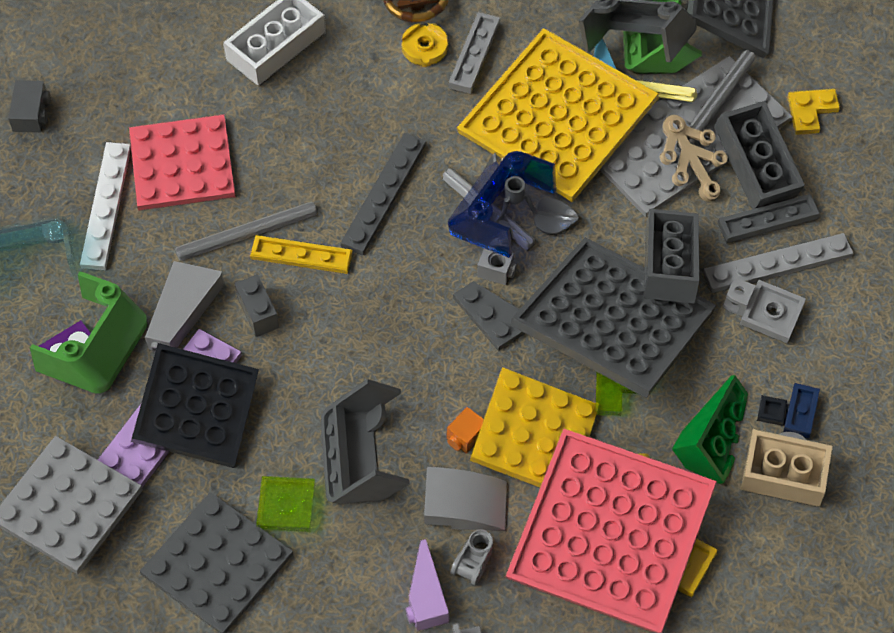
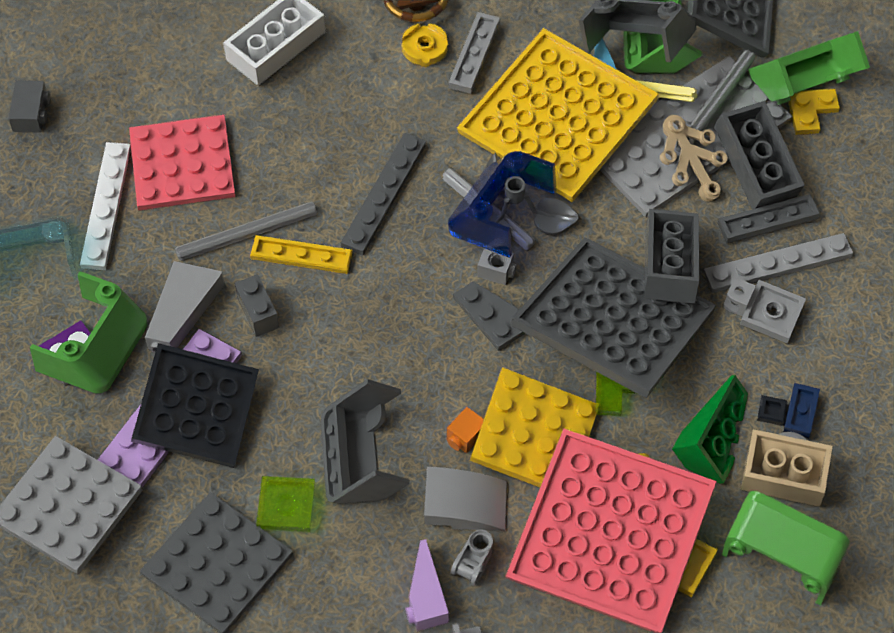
none -> bright green windscreen [722,491,850,605]
none -> bright green windscreen [748,31,870,105]

